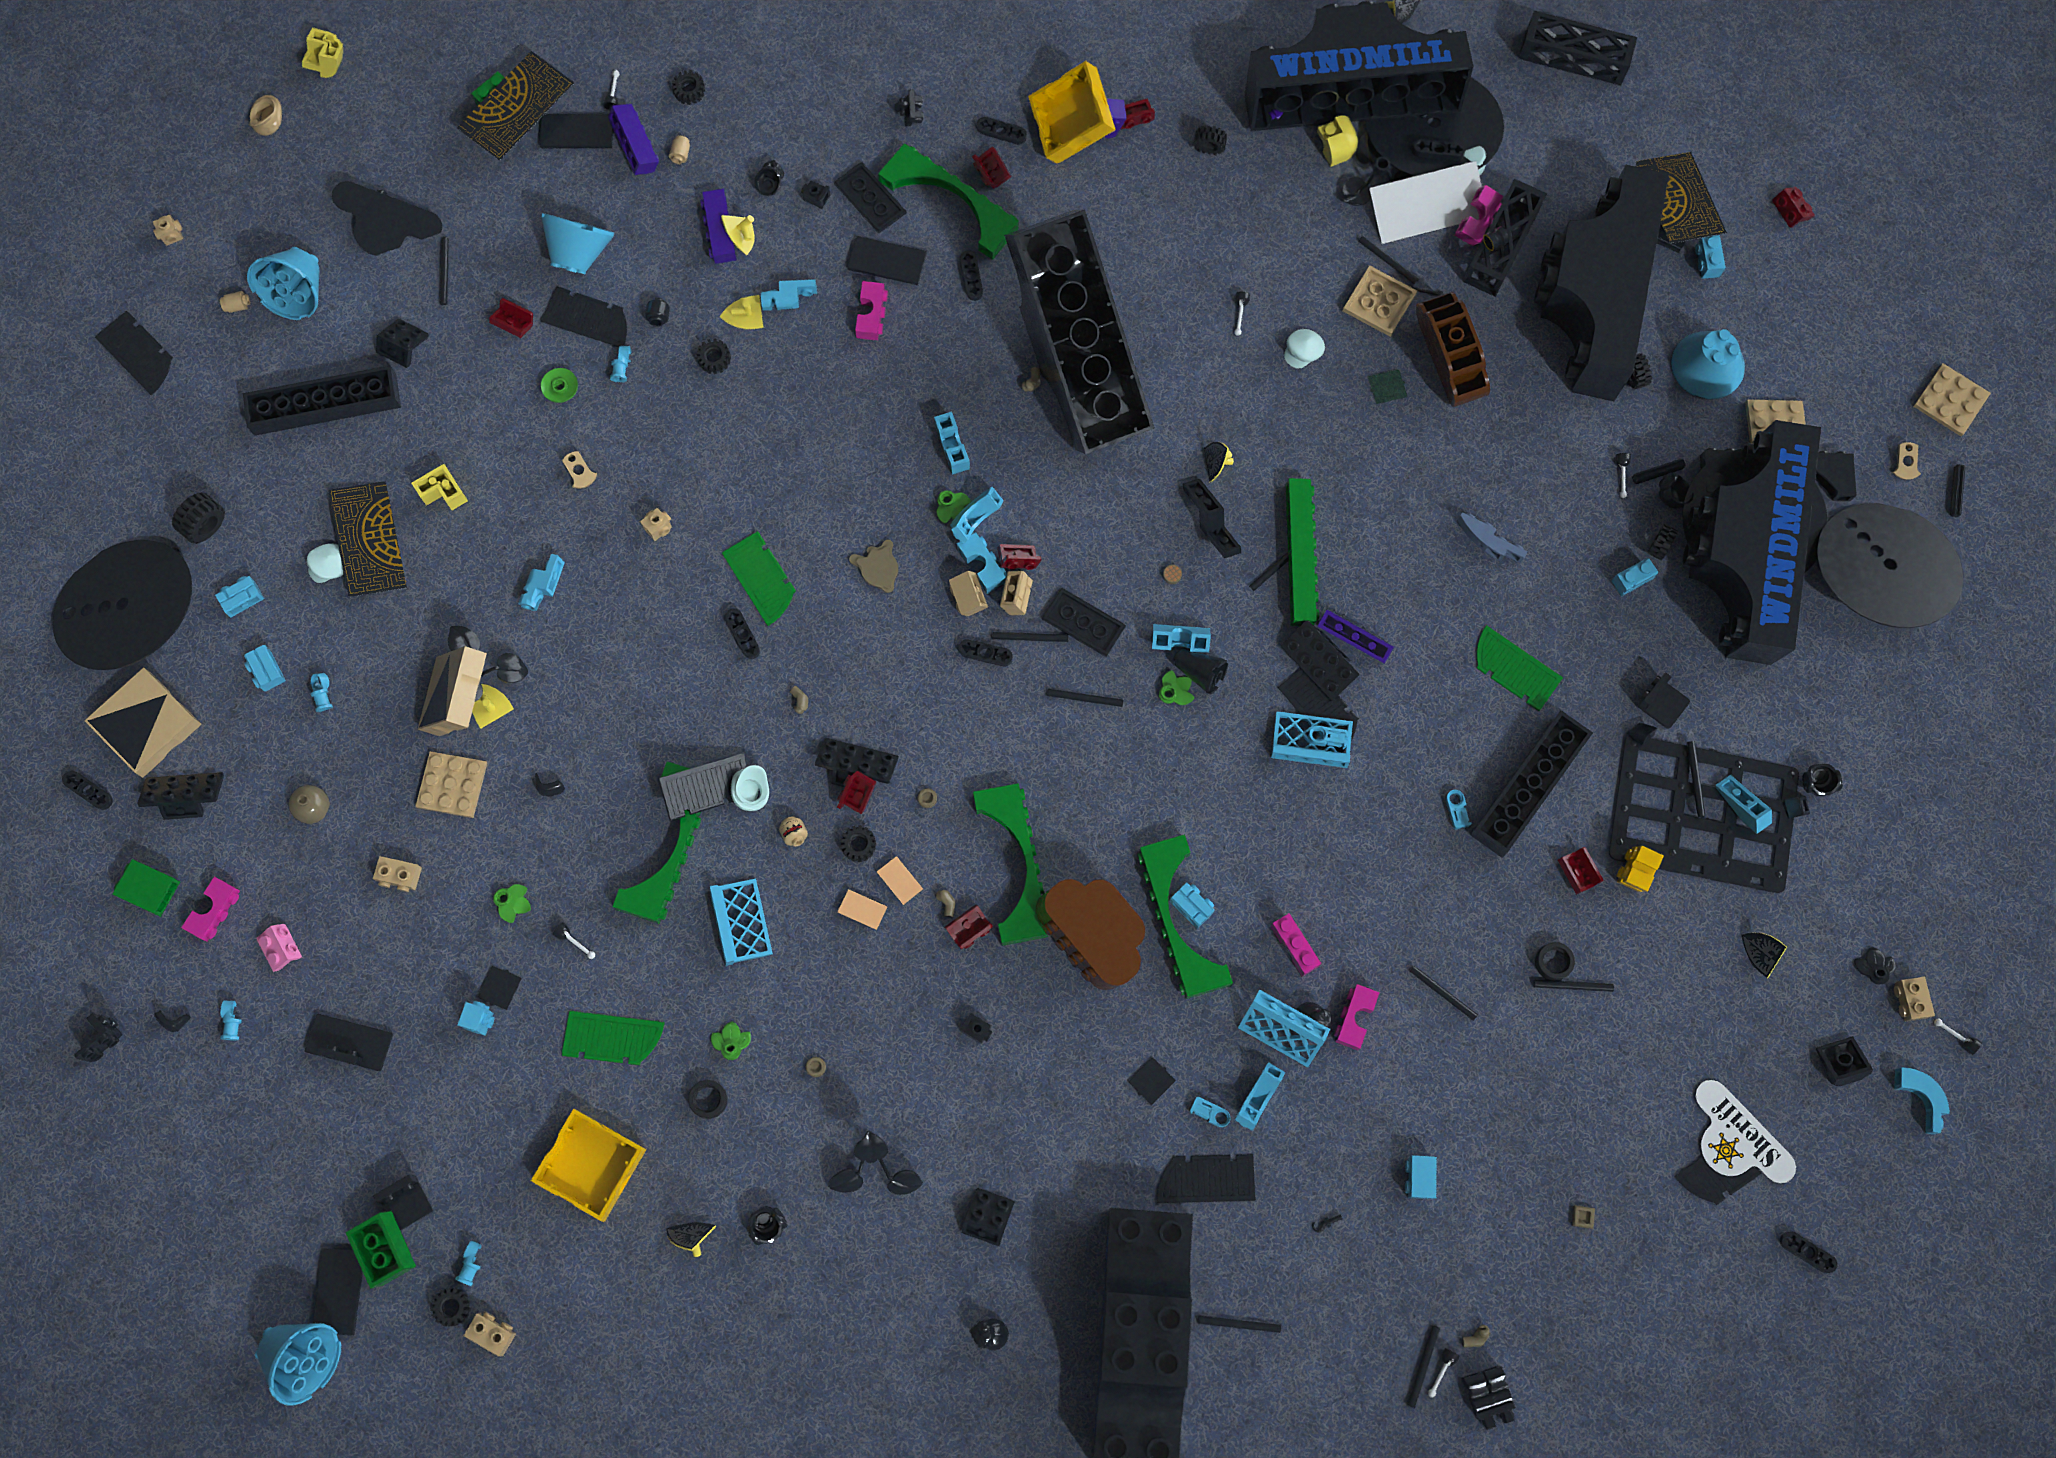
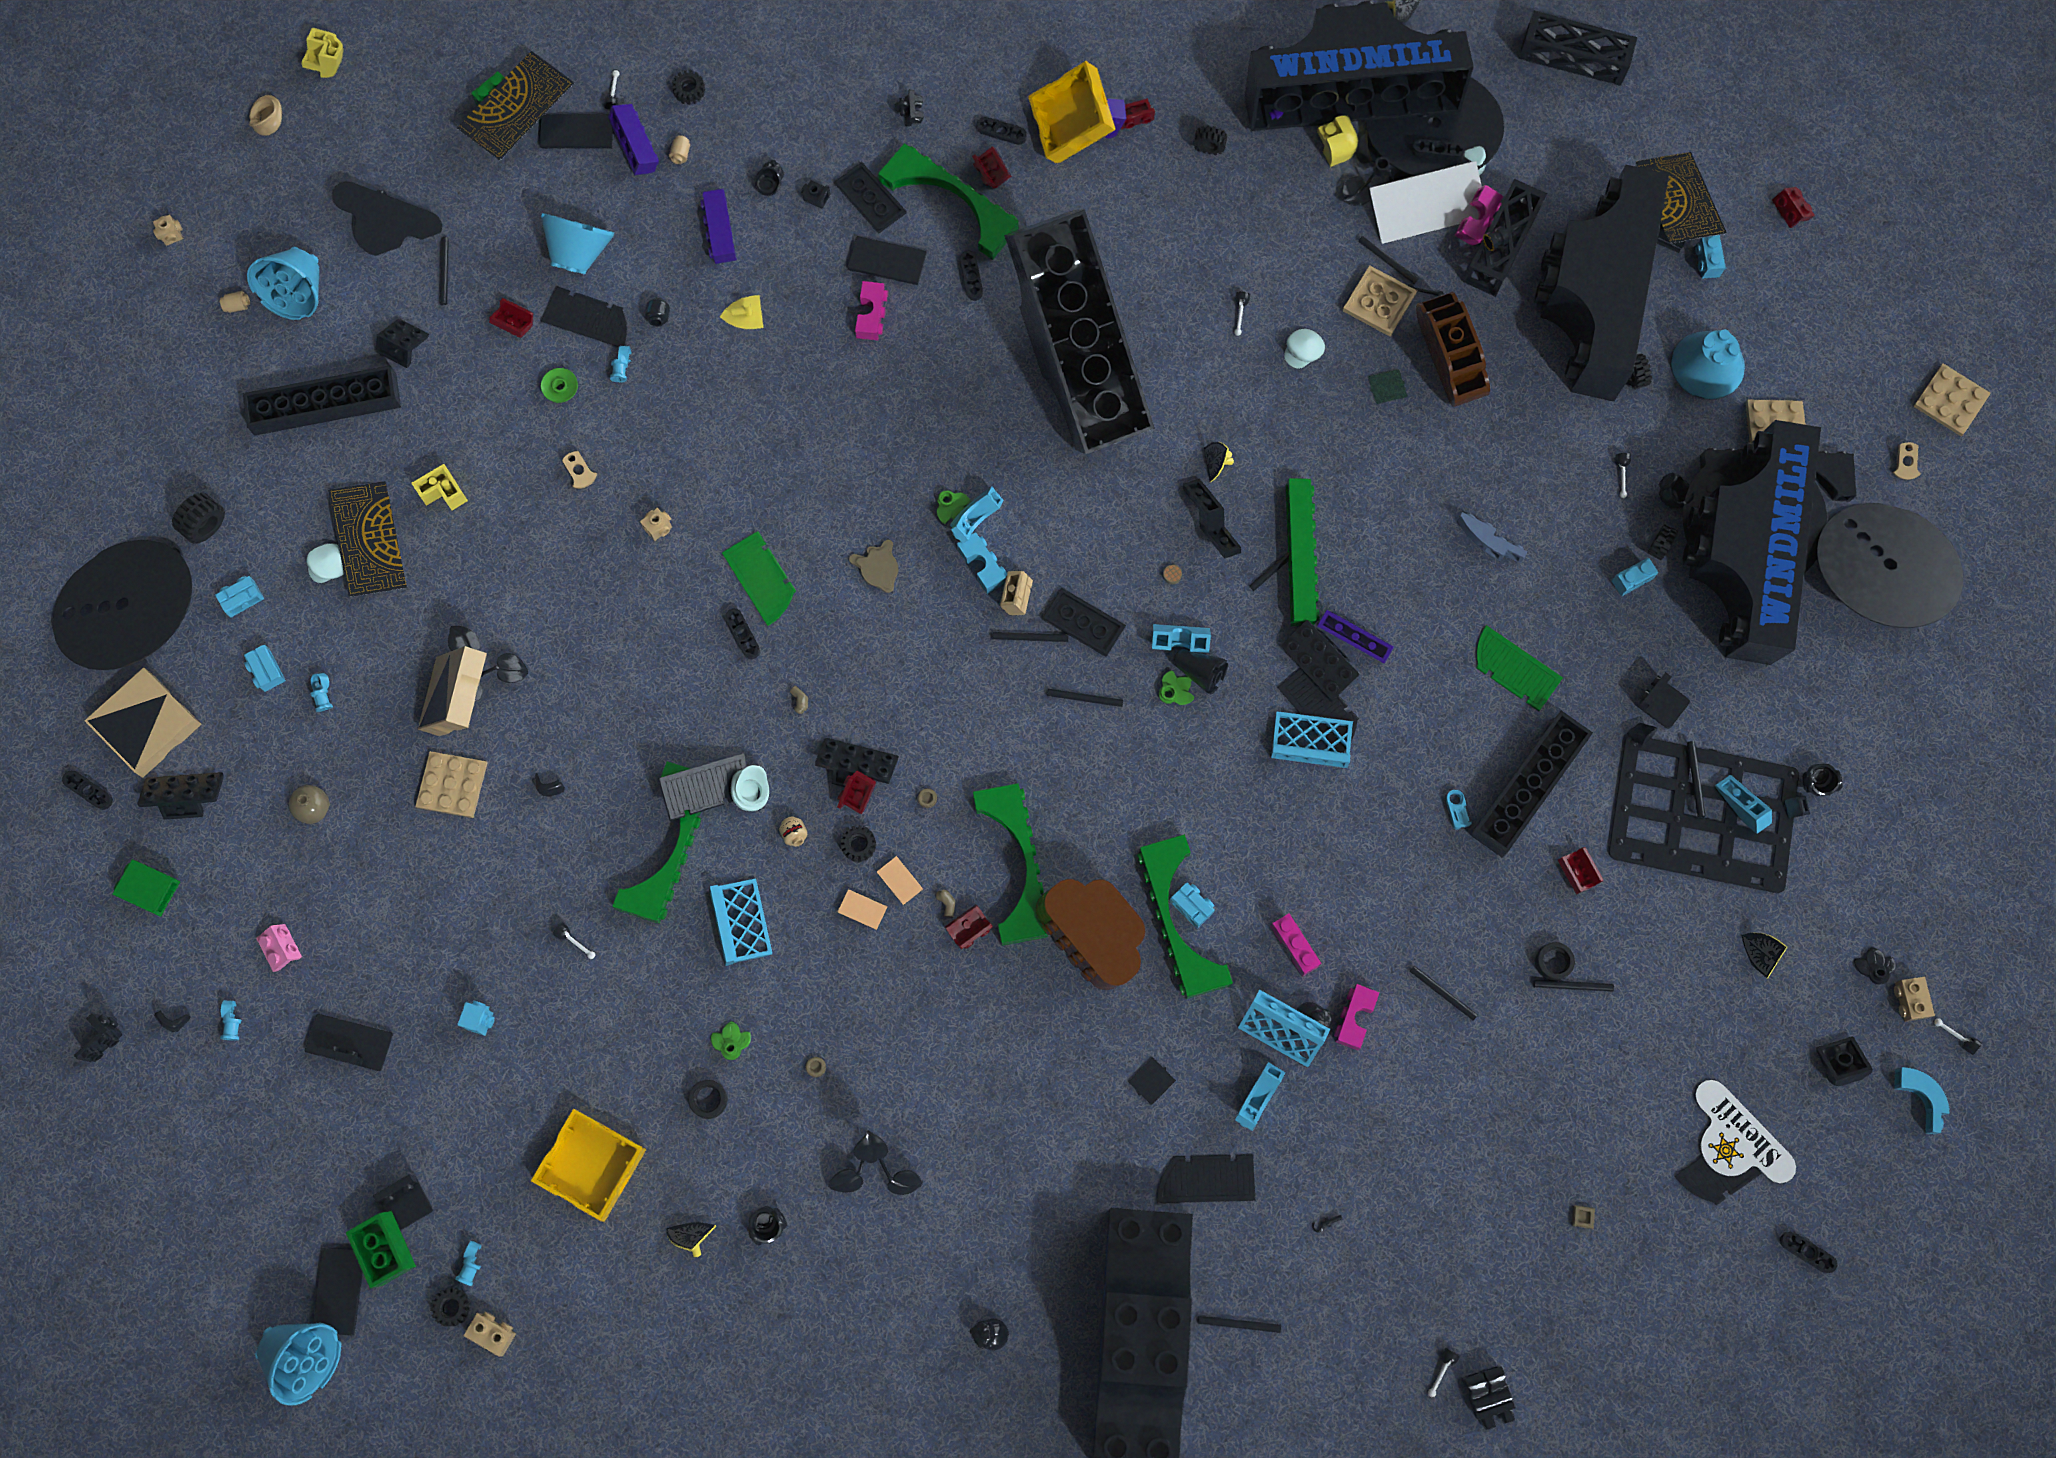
black piece [95,311,173,396] -> none
dark pink arch [181,877,240,942] -> none
tan brick [373,856,422,892] -> none
light yellow shield [472,684,514,729] -> none
black piece [477,966,522,1010] -> none
bright green plate [493,884,531,923] -> none
medium azure plate [518,554,565,611] -> none
green piece [562,1011,665,1065] -> none
black tyre [696,338,731,374] -> none
light yellow shield [721,215,754,255] -> none
medium azure plate [761,280,817,311] -> none
medium azure arch [934,412,970,475] -> none
tan brick [949,571,988,616] -> none
black beam [959,639,1013,667] -> none
black brick [961,1013,993,1044] -> none
black bracket [961,1188,1015,1246] -> none
dark red bracket [997,544,1041,570] -> none
dark tan arm [1022,367,1040,392] -> none
medium azure piece [1190,1097,1231,1128] -> none
medium azure piece [1308,726,1348,749] -> none
medium azure brick [1405,1156,1437,1199] -> none
black bar [1407,1325,1440,1408] -> none
dark tan arm [1462,1325,1490,1348] -> none
yellow brick [1617,846,1664,892] -> none
black axle [1632,459,1686,484] -> none
black axle [1950,464,1966,517] -> none

